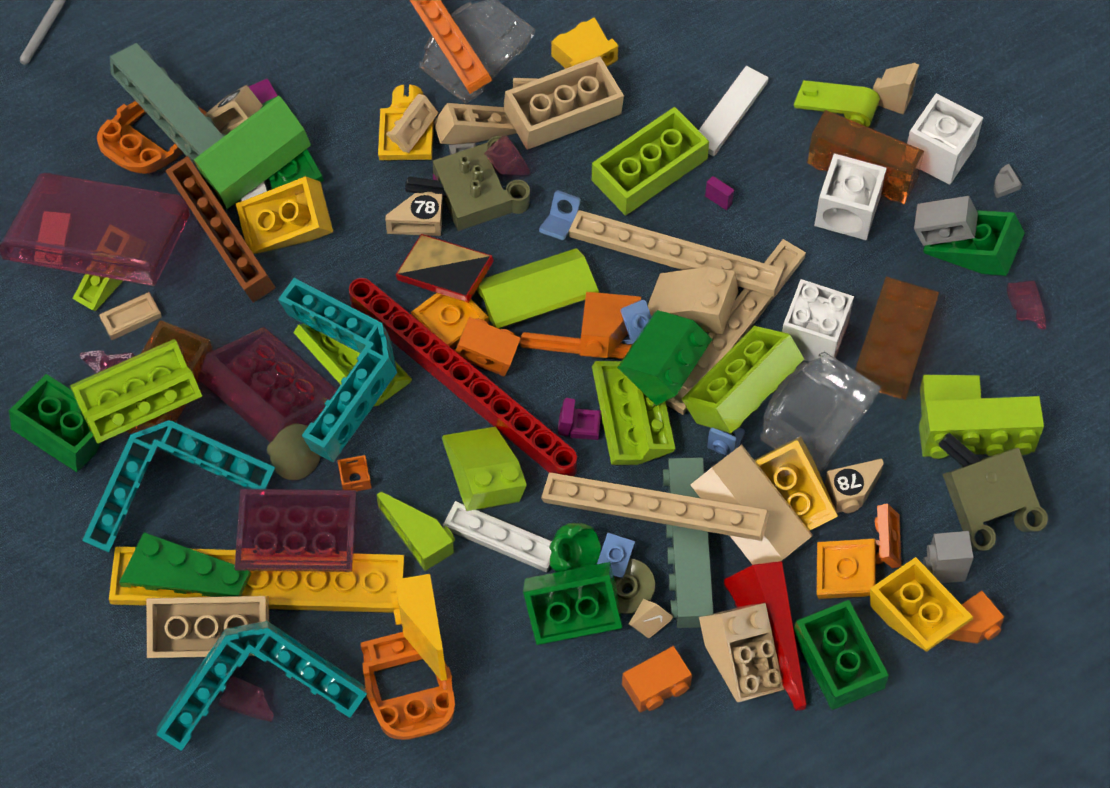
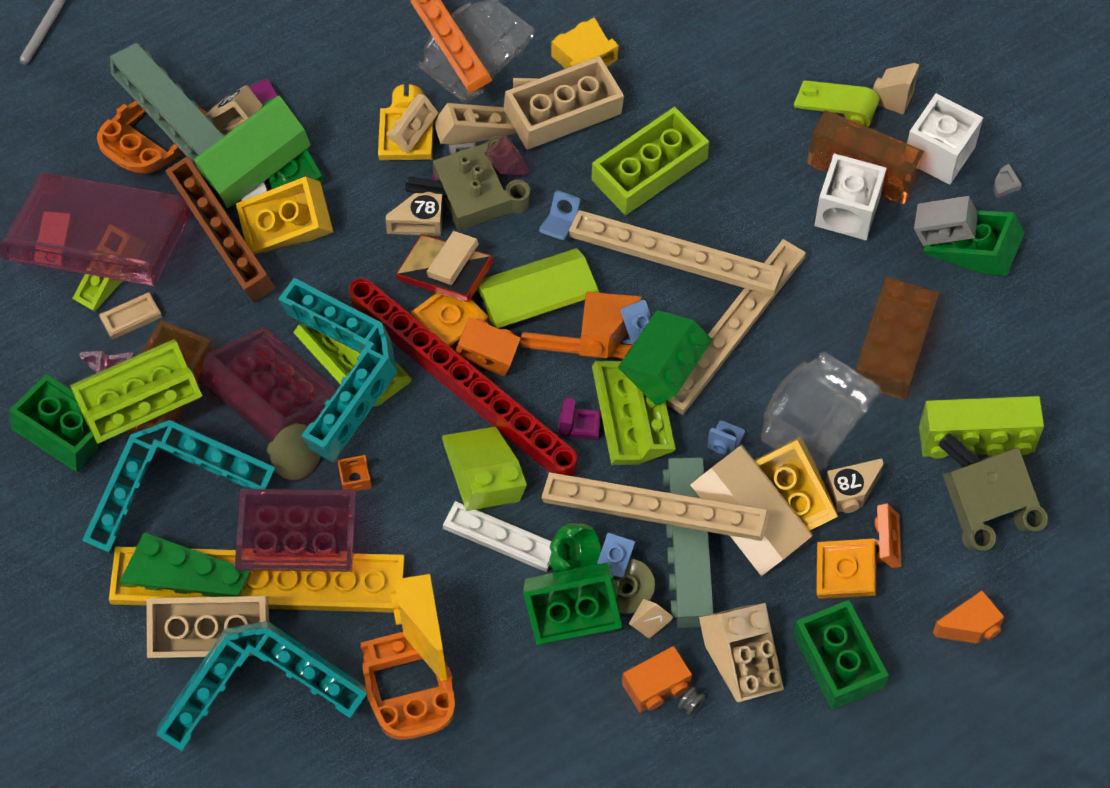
clear pink slope [219,676,274,722] -> none
lime slope [376,492,455,571] -> none
tan slope [648,266,738,335] -> none
lime brick [682,326,804,433] -> none
white tile [698,66,769,156] -> none
magenta tile [705,176,734,210] -> none
red wedge [724,561,806,711] -> none
white brick [782,279,854,369] -> none
yellow slope [870,557,973,652] -> none
lime brick [920,375,981,414] -> none
light grey brick [923,531,974,583] -> none
clear pink slope [1007,281,1046,330] -> none
none -> tan tile [426,231,479,285]
none -> dark grey bush [678,687,706,717]

